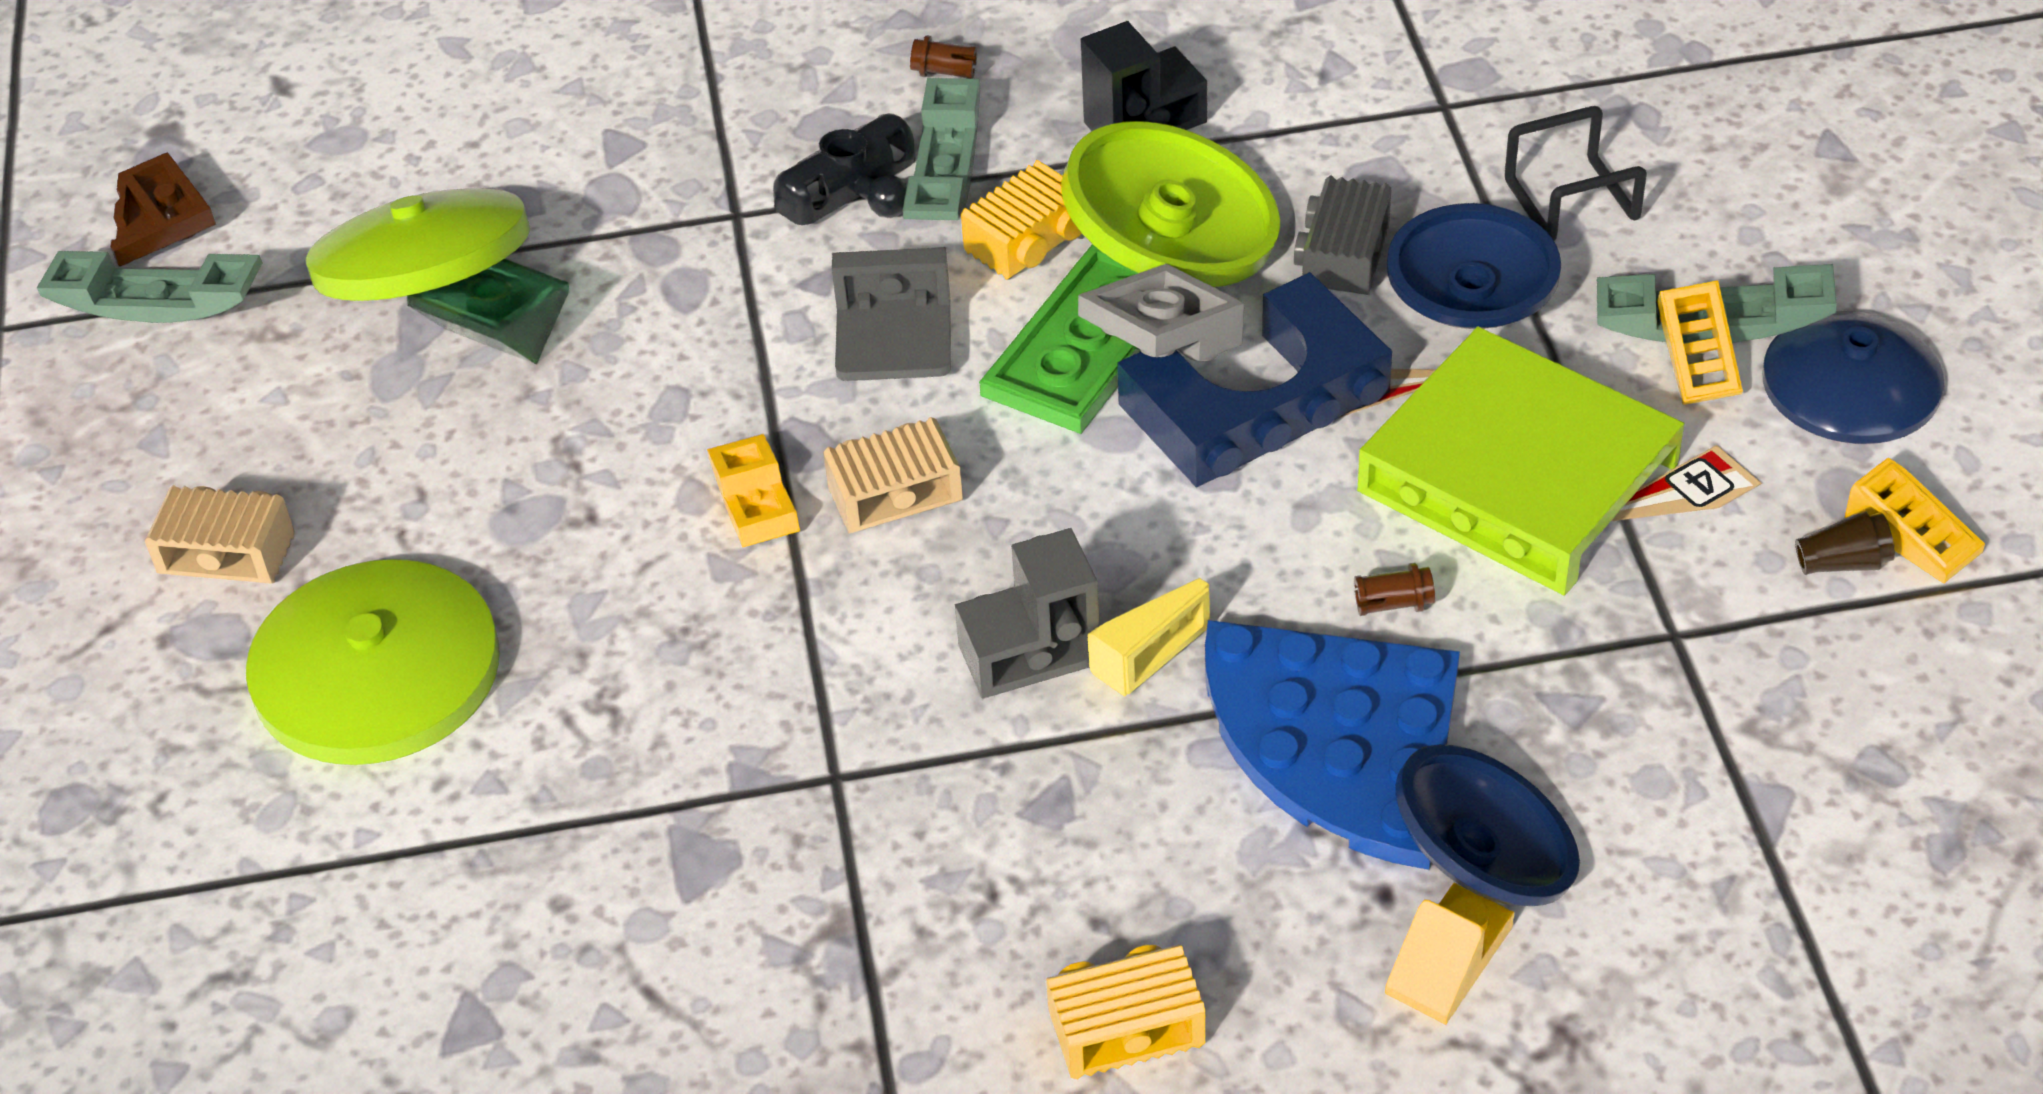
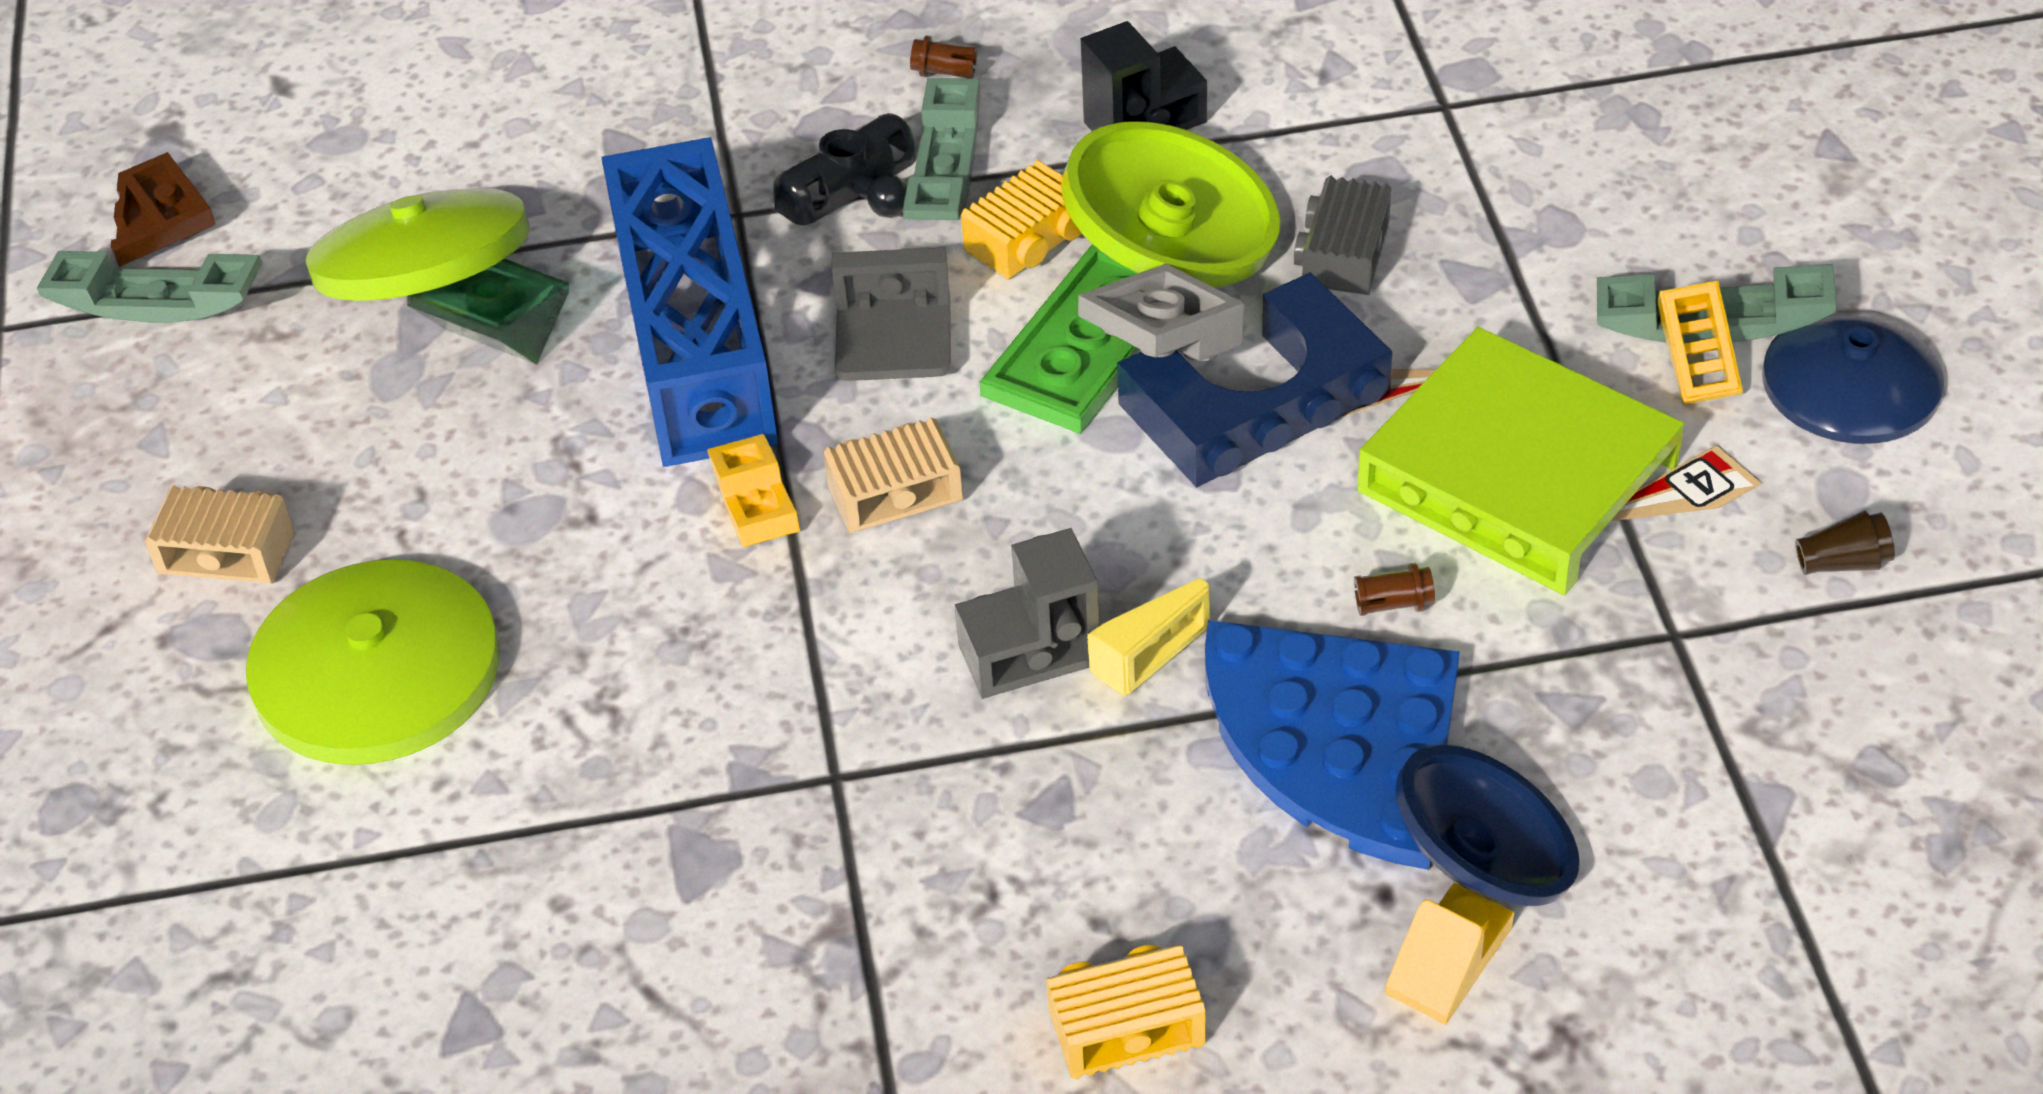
dark blue dish [1387,203,1561,329] -> none
black piece [1505,106,1647,241] -> none
yellow slope [1844,458,1985,584] -> none
none -> blue piece [601,137,778,467]

